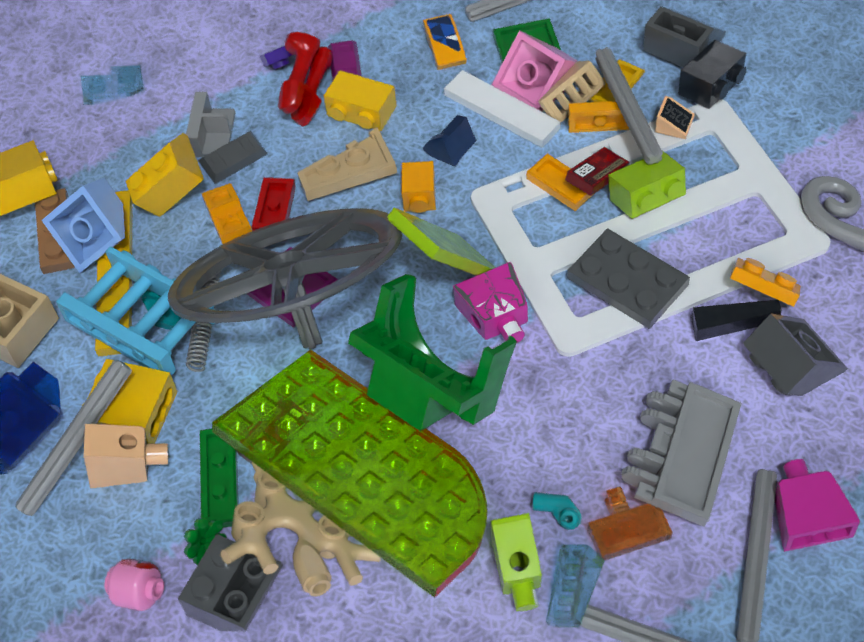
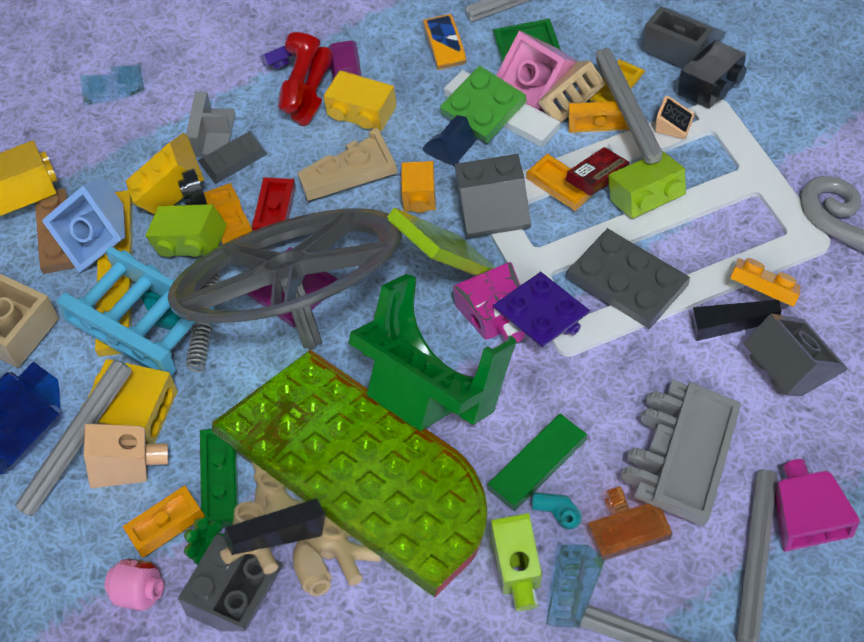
none -> light orange plate [122,485,205,558]
none -> lime brick [145,204,227,257]
none -> black plate [178,168,207,205]
none -> black piece [224,498,326,555]
none -> bright green plate [440,65,527,143]
none -> dark grey slope [455,154,531,238]
none -> green tile [487,413,587,512]
none -> dark purple hinge [493,272,590,348]

